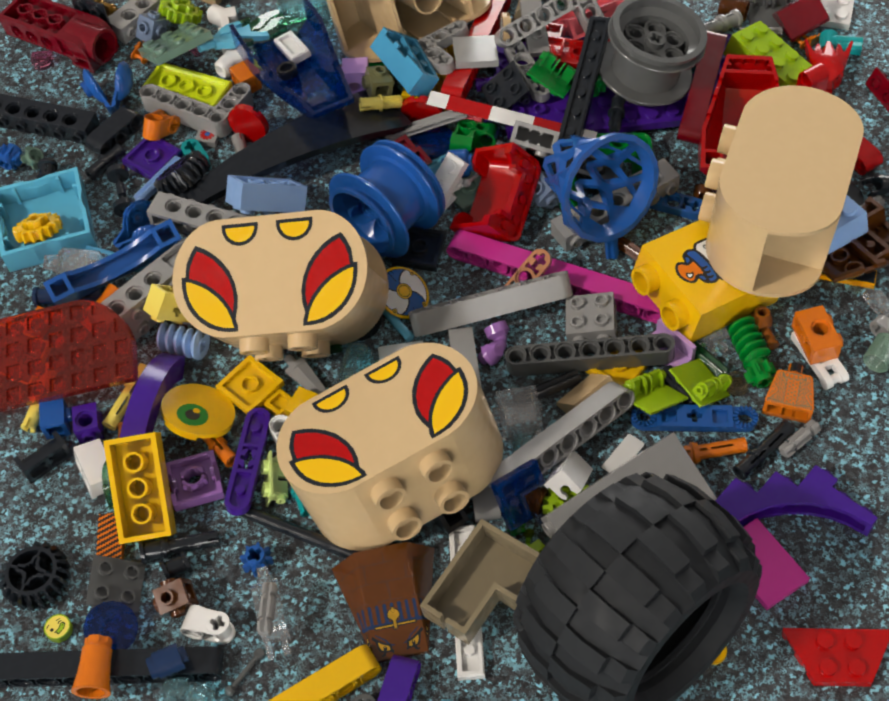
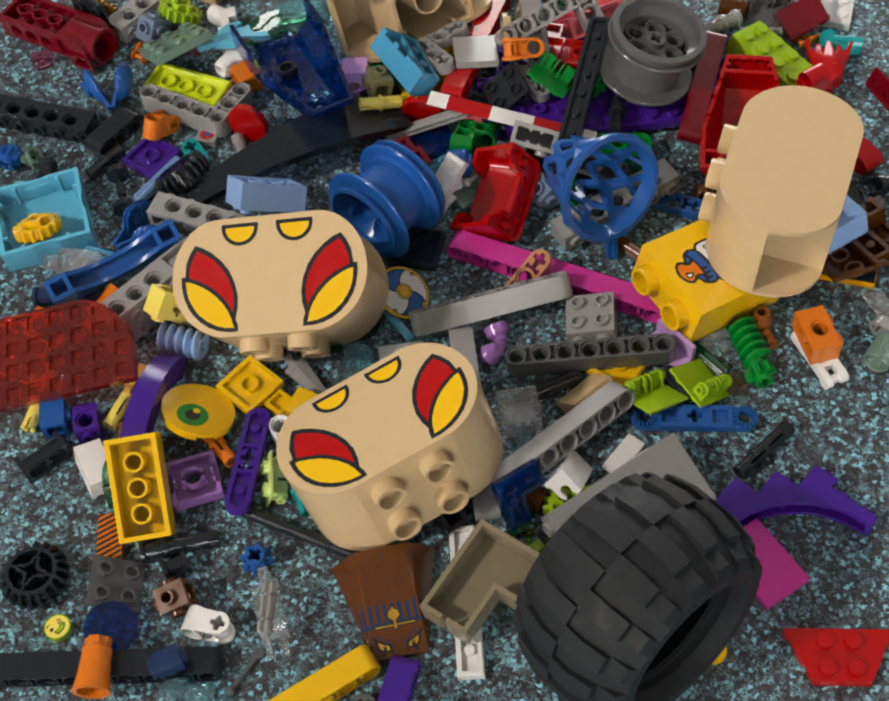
white tile [274,30,312,64] -> none
orange pin [683,437,748,464] -> none
orange torso [762,363,814,423] -> none
light grey axle [778,419,821,458] -> none
none -> orange piece [501,37,544,61]

